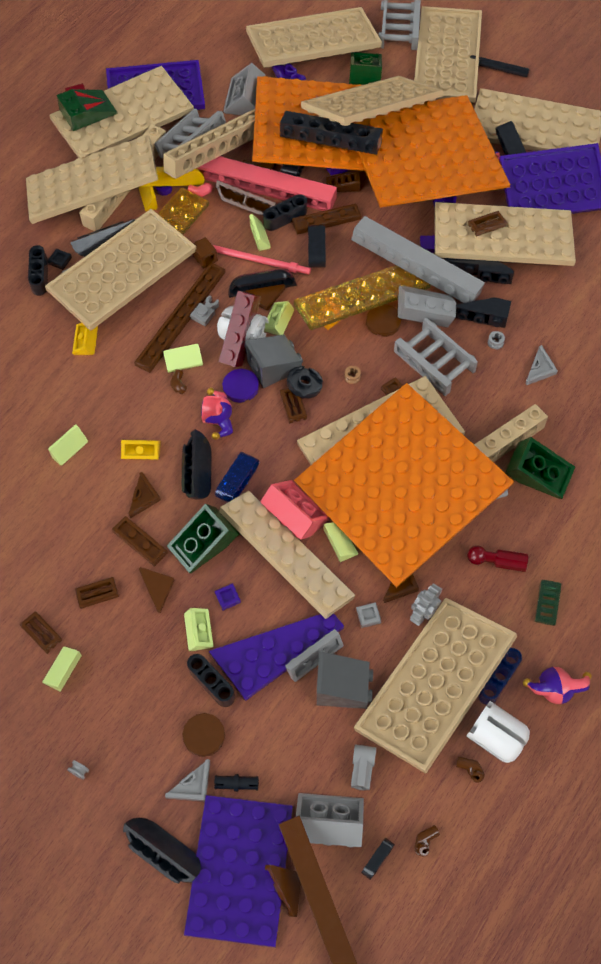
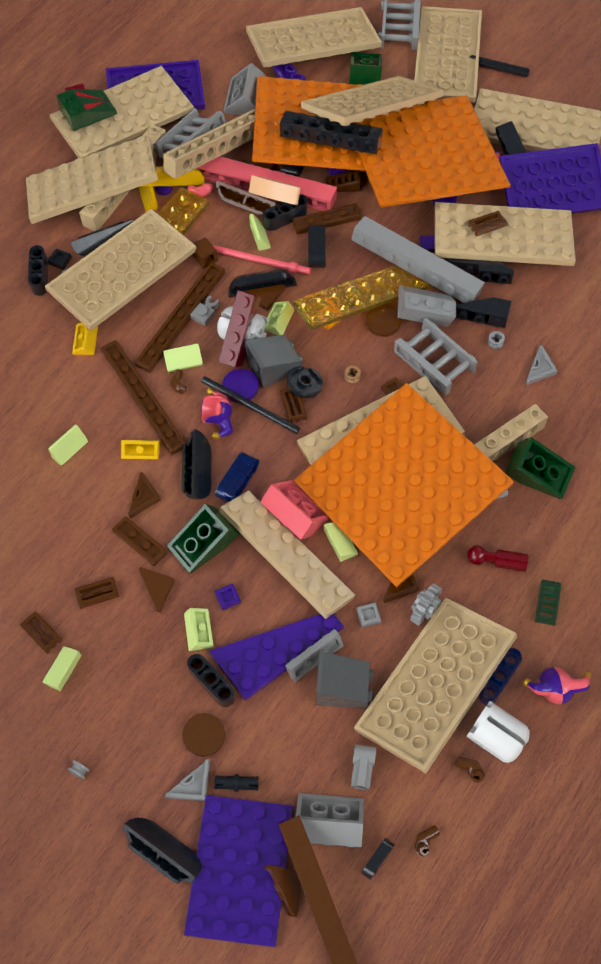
none -> reddish brown tile [100,340,187,456]
none -> black piece [201,376,300,434]
none -> light nougat slope [249,175,301,205]

